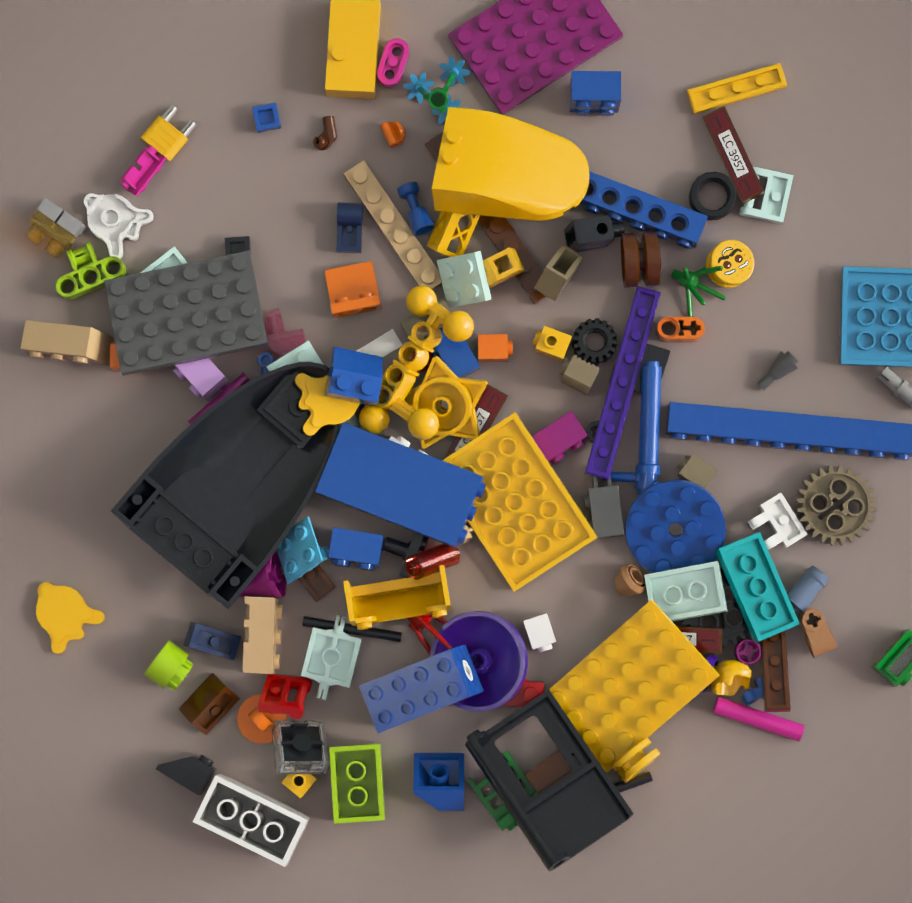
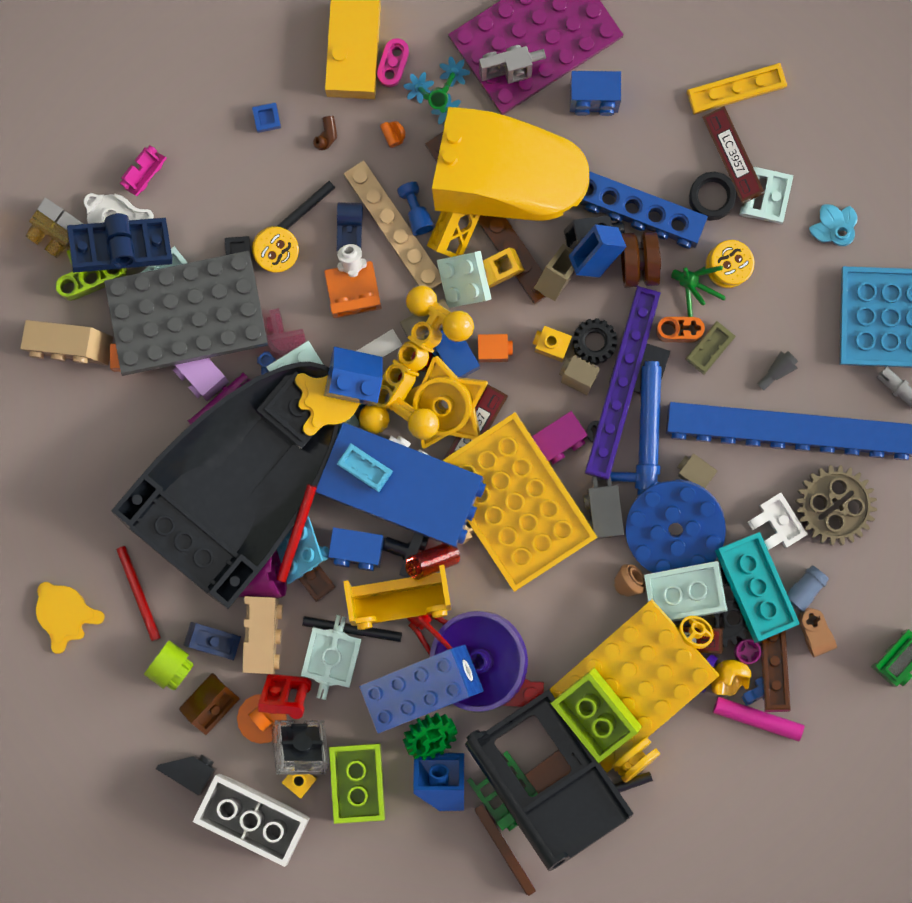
yellow piece [140,105,196,162] -> none
white brick [523,613,556,653] -> none
none -> dark blue plate [67,213,172,273]
none -> red bar [116,546,161,641]
none -> yellow head [252,226,299,273]
none -> red bar [276,484,317,582]
none -> black piece [277,181,335,230]
none -> white brick [337,244,367,277]
none -> medium azure plate [337,443,393,492]
none -> green gear [403,713,458,760]
none -> reddish brown tile [475,803,536,896]
none -> light grey plate [479,45,546,84]
none -> lime brick [551,667,642,763]
none -> blue brick [569,224,626,278]
none -> yellow piece [679,616,714,649]
none -> olive plate [685,321,736,375]
none -> medium azure plate [809,204,857,246]

